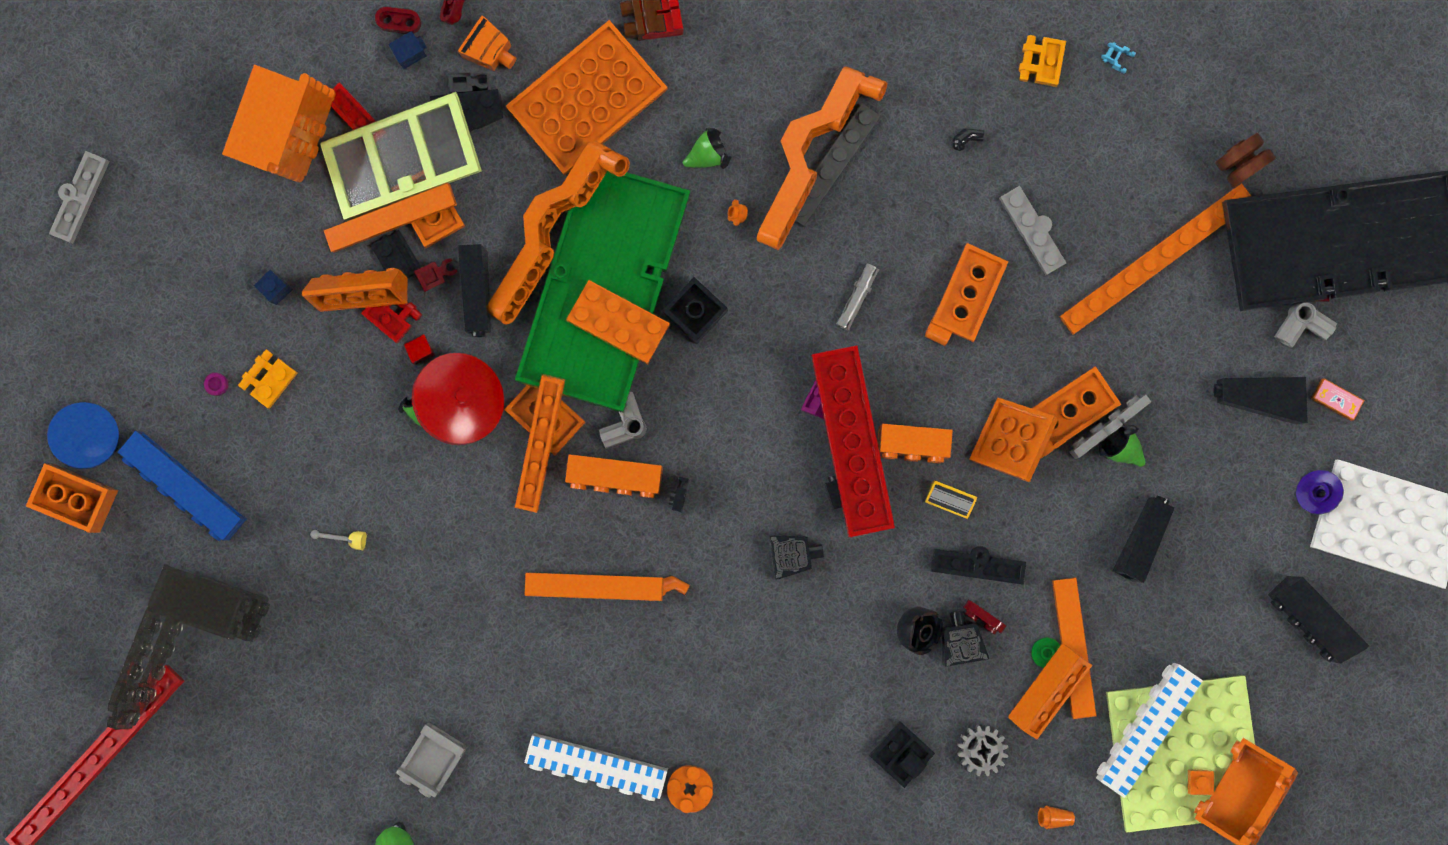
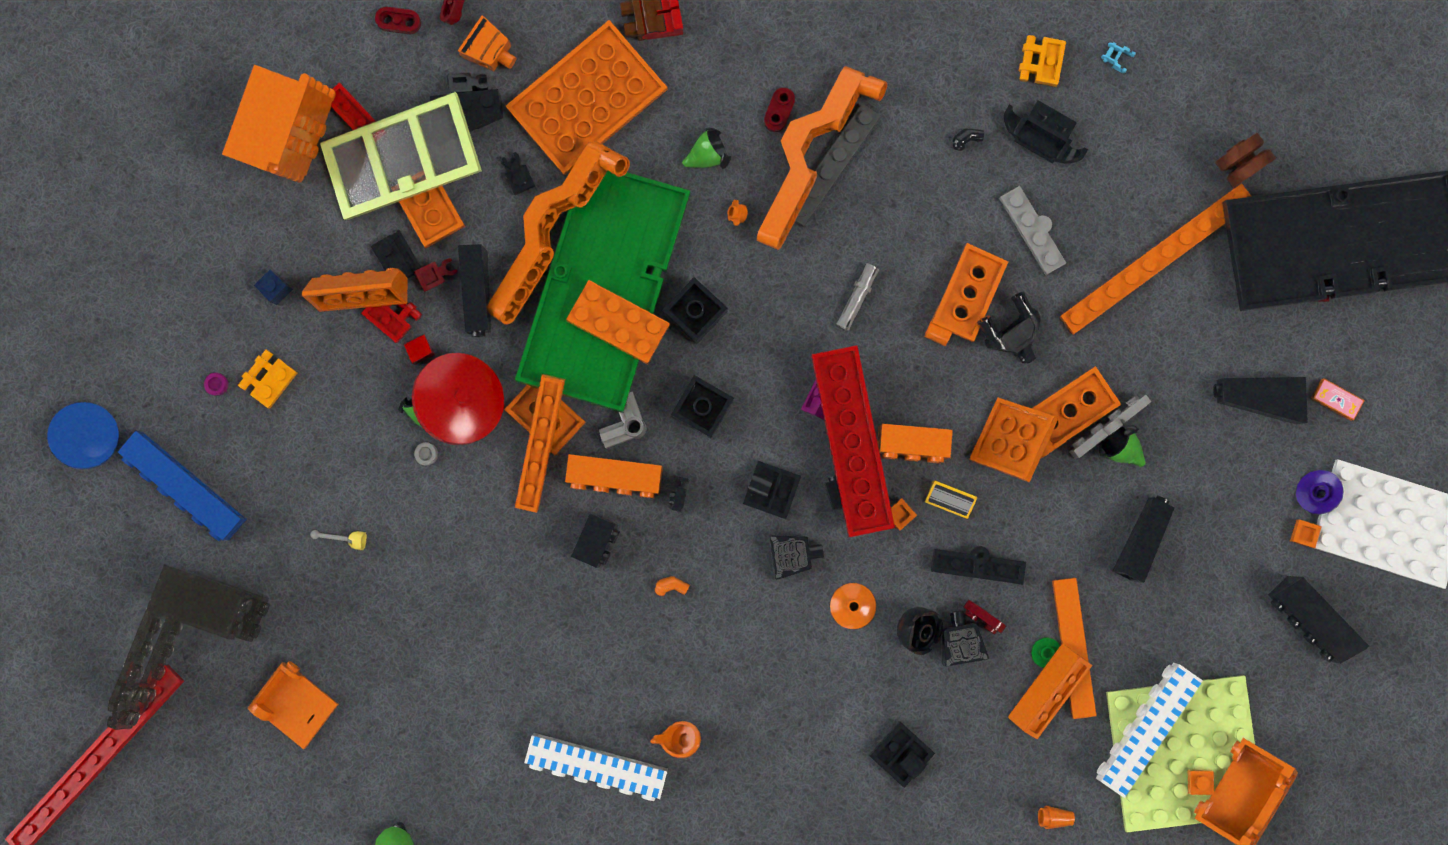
orange brick [26,463,118,533] -> none
light grey hinge [49,151,110,244] -> none
orange tile [324,183,457,253] -> none
dark blue brick [388,31,427,70] -> none
light grey panel [396,722,468,798] -> none
orange tile [525,573,663,601] -> none
orange plate [667,765,713,813] -> none
light grey gear [957,725,1008,776] -> none
light grey piece [1274,303,1337,348] -> none
none -> orange door [248,661,339,749]
none -> light grey tile [414,442,438,466]
none -> black plate [502,152,536,195]
none -> black brick [571,514,620,568]
none -> orange hat [650,721,701,758]
none -> black brick [671,375,734,439]
none -> black plate [743,461,801,519]
none -> dark red plate [764,88,795,132]
none -> orange dish [830,583,876,629]
none -> orange plate [891,498,917,531]
none -> black connector [977,291,1041,364]
none -> black plate [1004,100,1088,164]
none -> orange plate [1290,519,1322,548]

